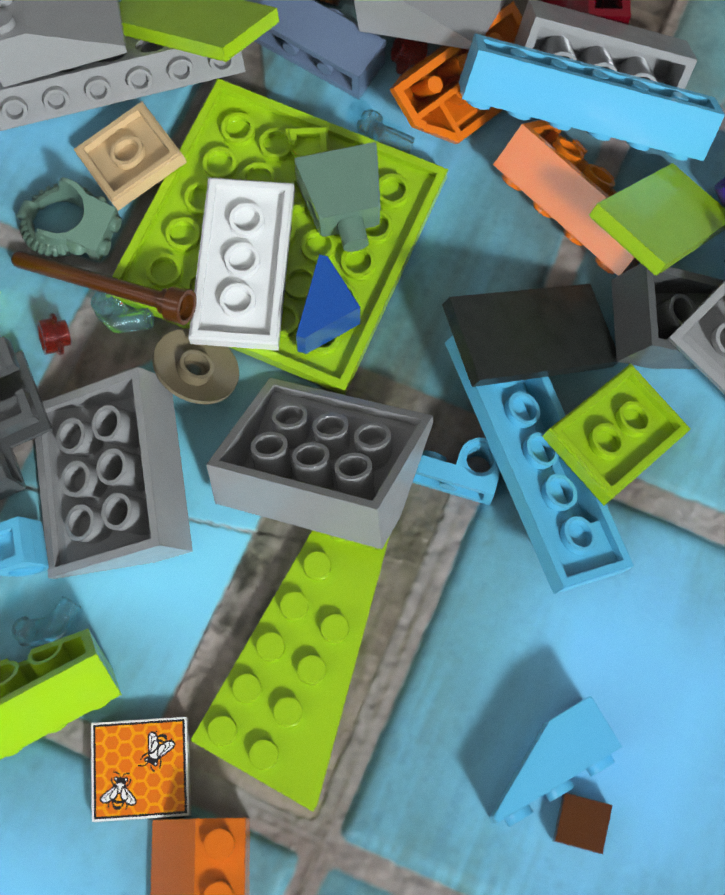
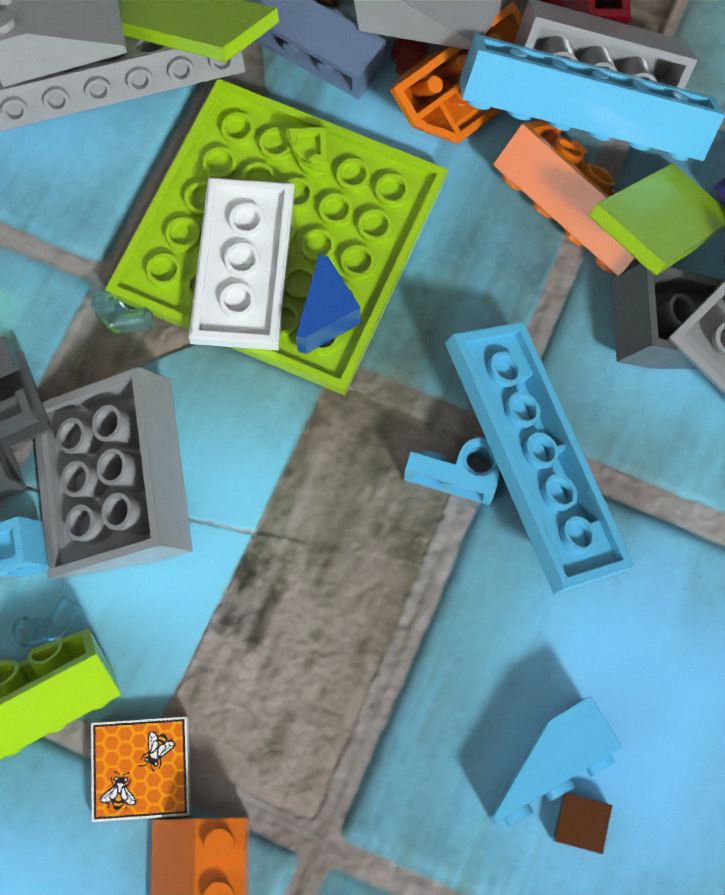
reddish brown piece [11,251,197,325] -> none
sand green piece [17,177,122,262] -> none
clear red plate [37,313,71,356] -> none
tan tile [73,101,187,211] -> none
dark tan dish [152,328,239,404] -> none
lime wing [190,530,391,812] -> none
light grey slope [206,378,433,549] -> none
sand green torso [294,142,380,252] -> none
clear light blue arm [357,109,414,154] -> none
pearl dark grey tile [442,284,619,387] -> none
lime tile [542,363,691,505] -> none

